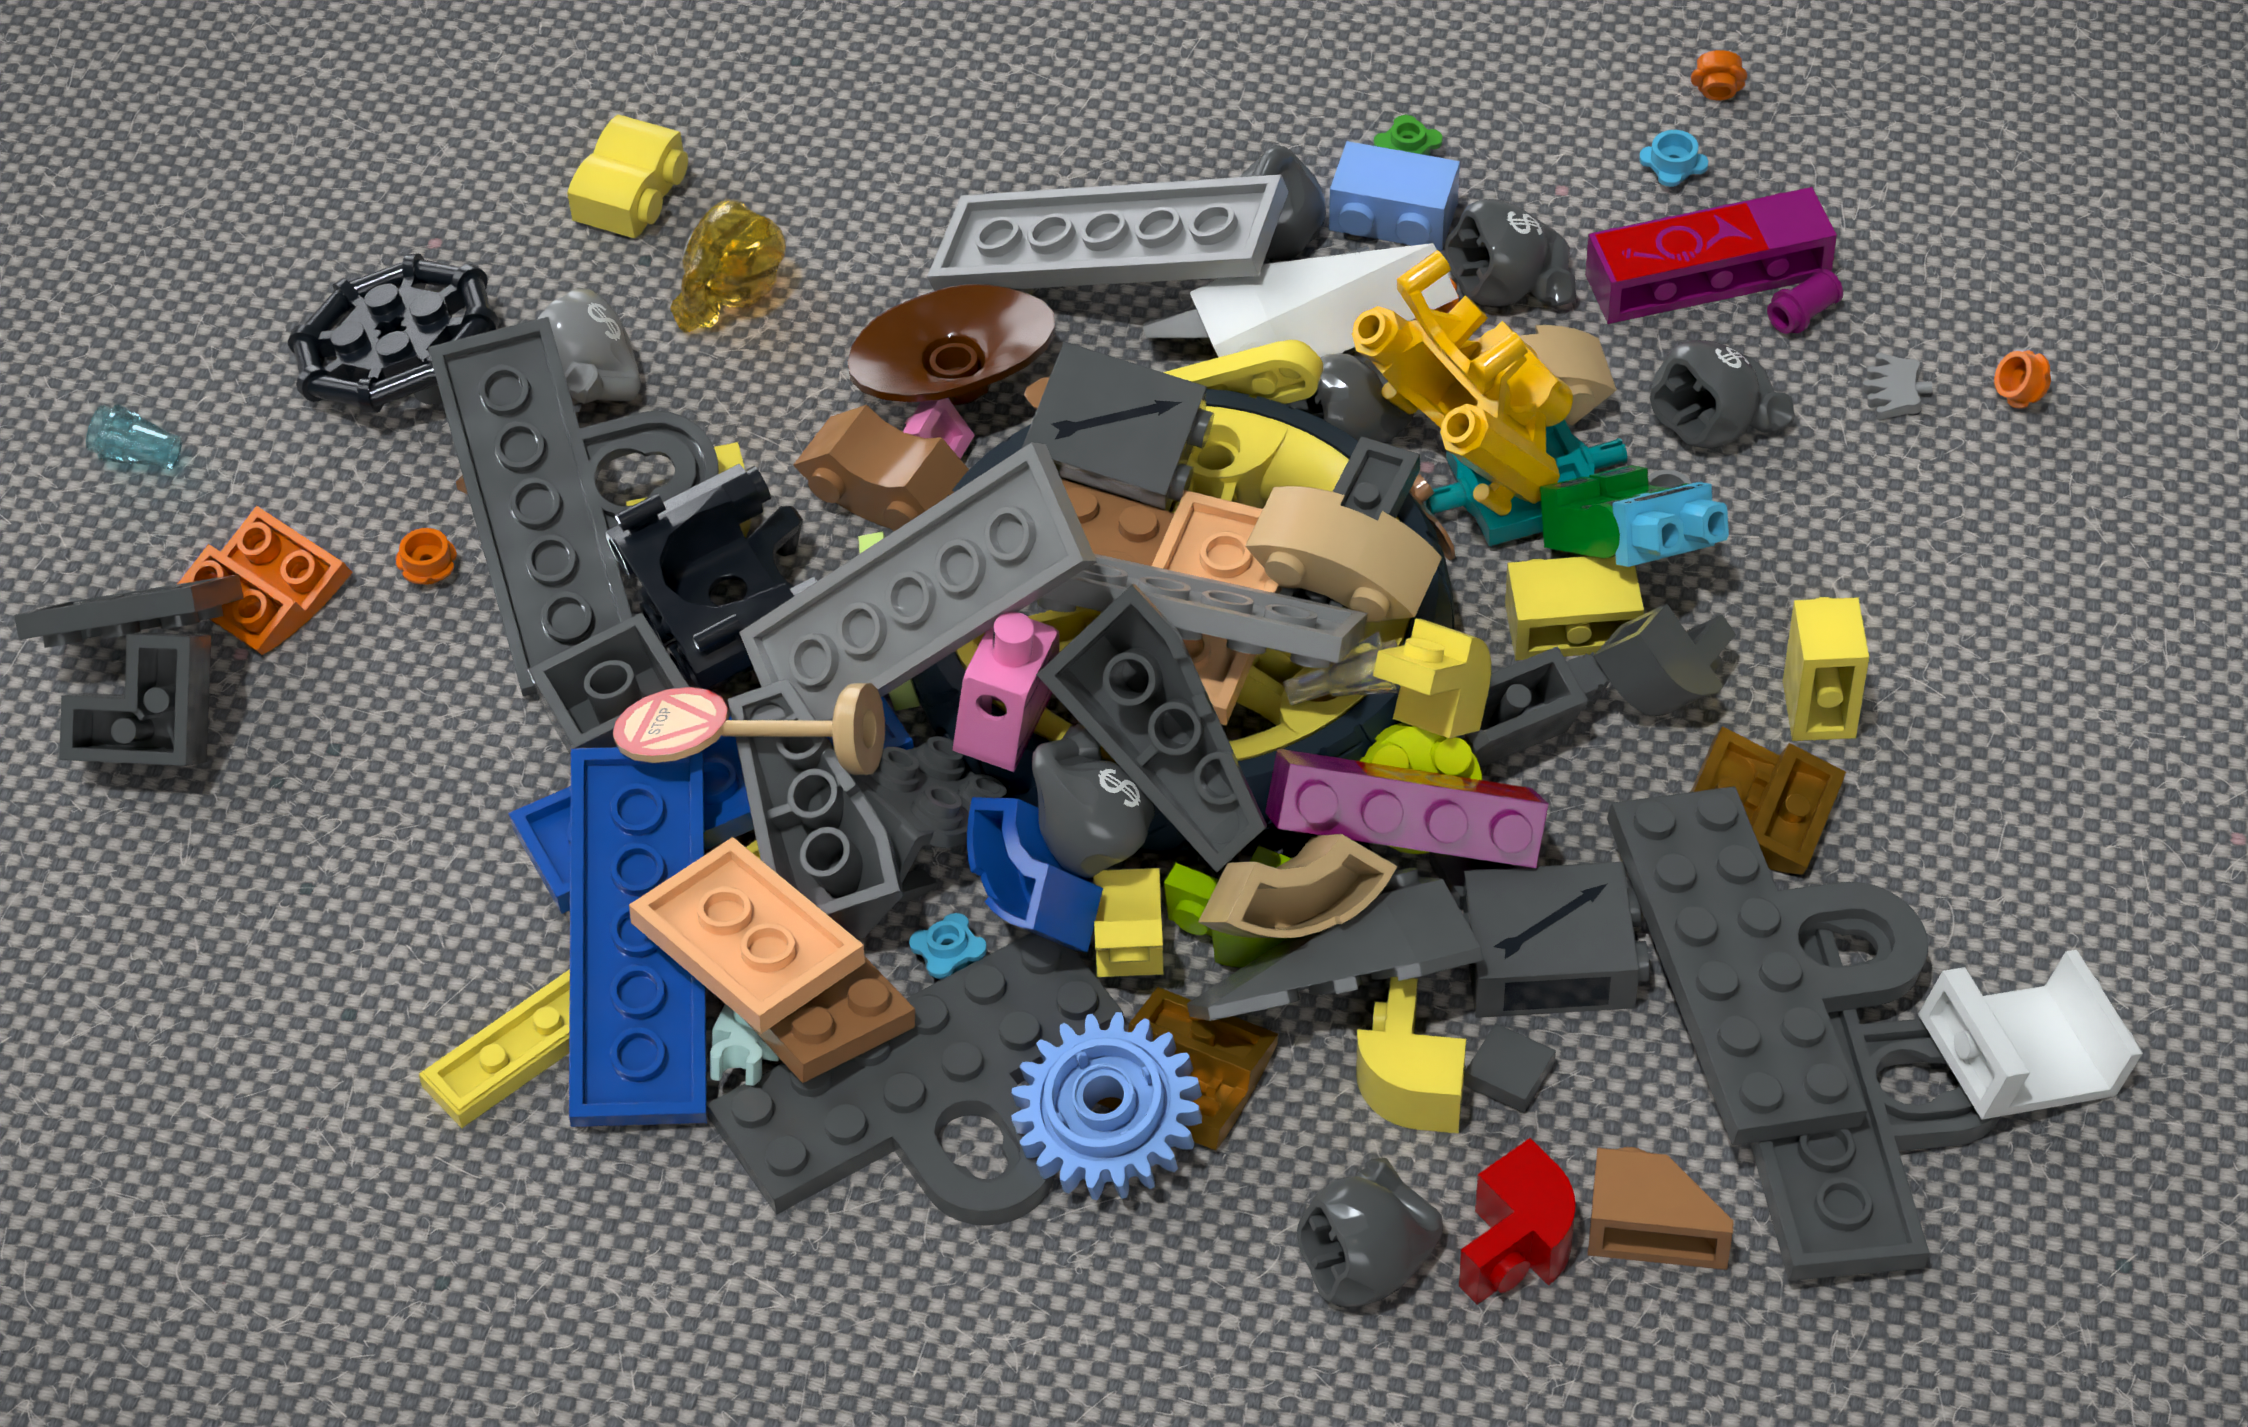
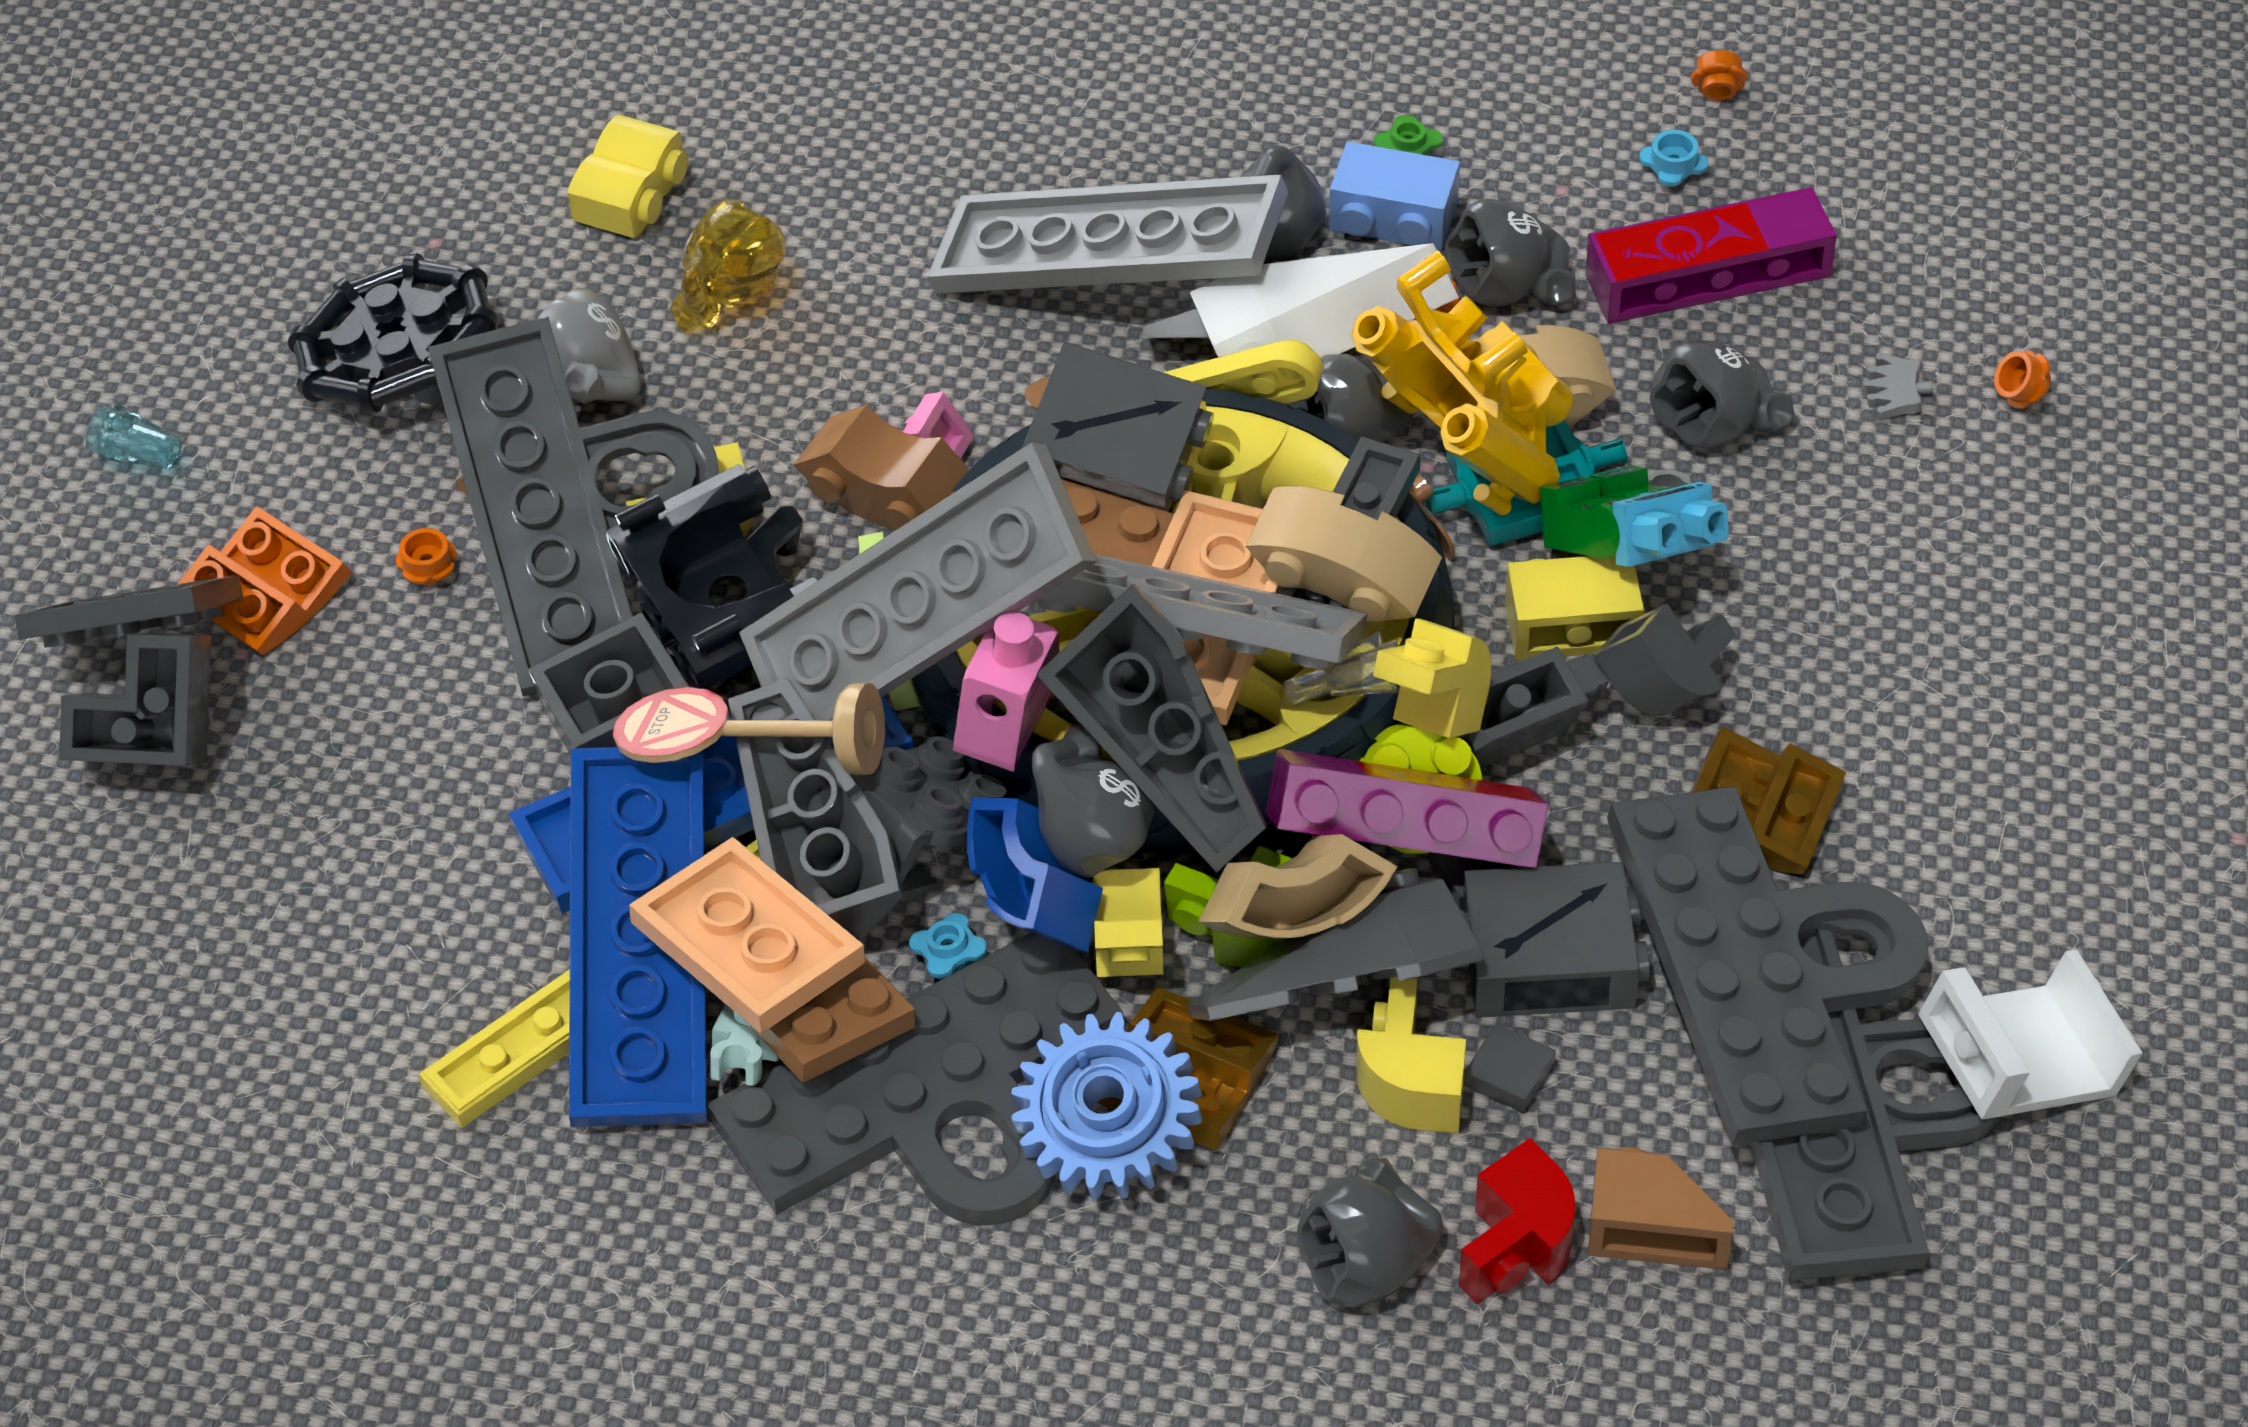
reddish brown hat [847,284,1056,406] -> none
magenta pin [1767,269,1843,334] -> none
light yellow brick [1783,597,1869,741] -> none

